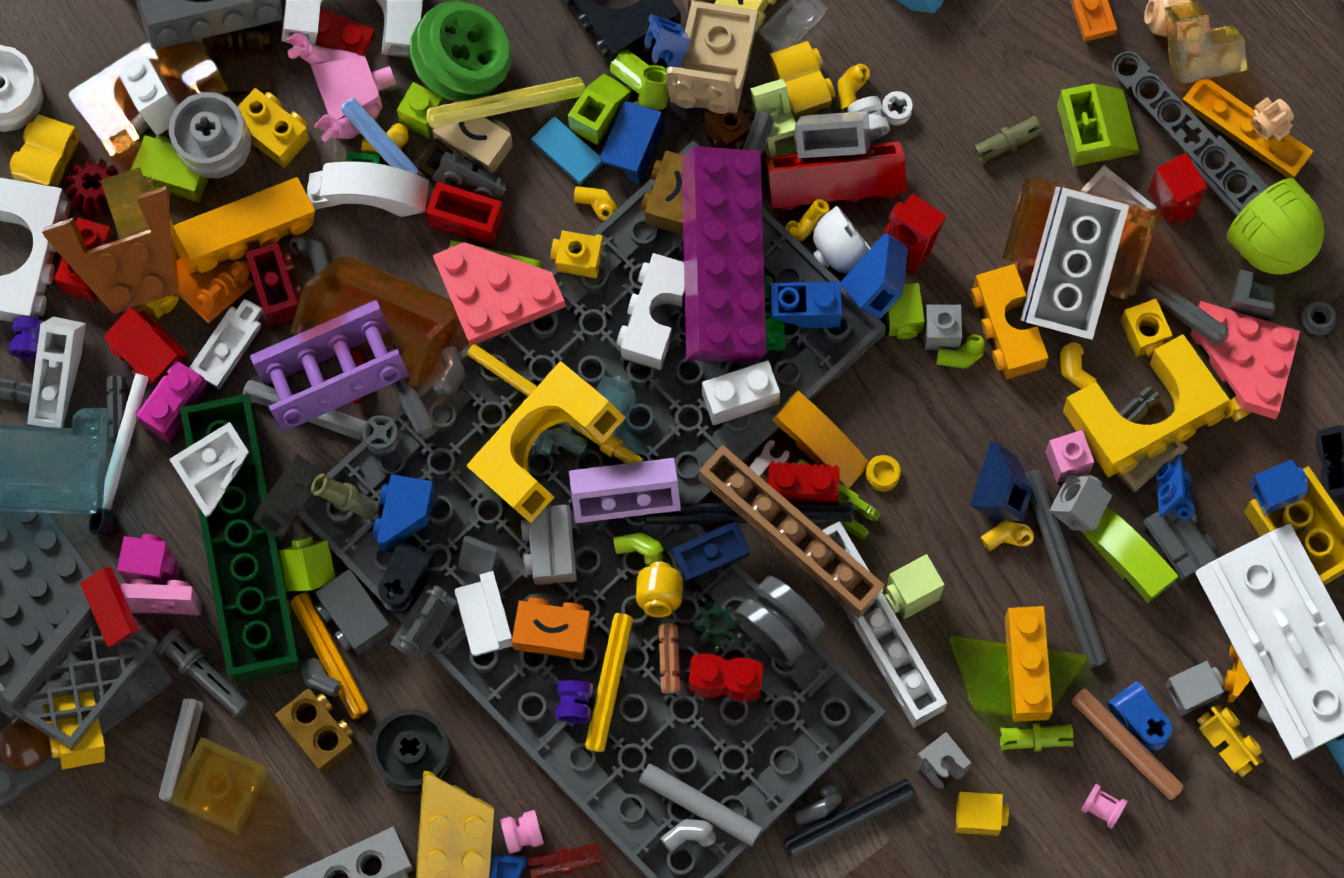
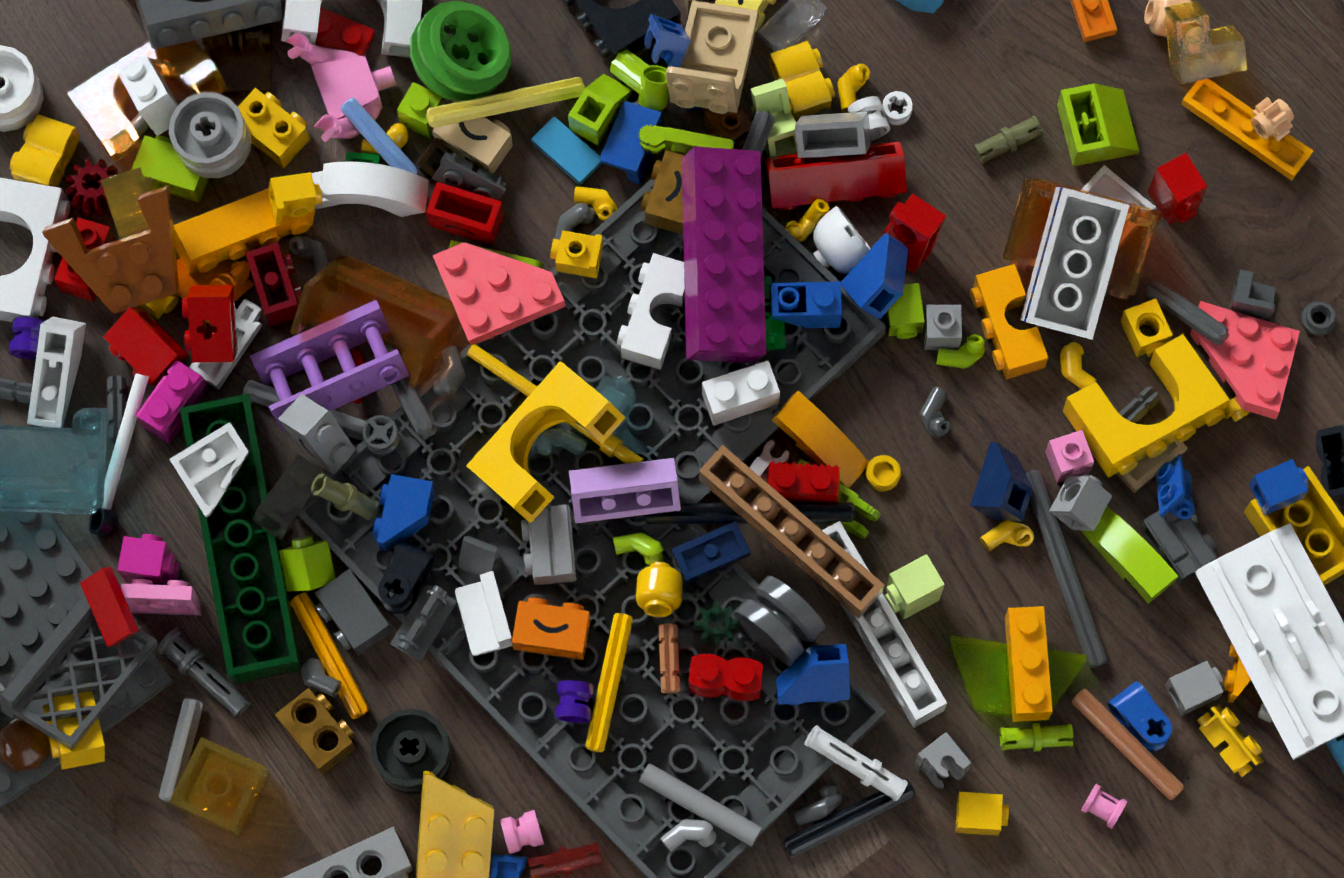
piece [1112,51,1325,275] -> none
none -> red brick [182,285,238,363]
none -> yellow brick [268,172,322,224]
none -> light grey brick [278,394,356,475]
none -> dark grey arm [555,203,596,239]
none -> lime hinge [638,124,734,155]
none -> blue slope [776,644,850,705]
none -> white pin [804,725,908,801]
none -> dark grey arm [920,387,950,438]

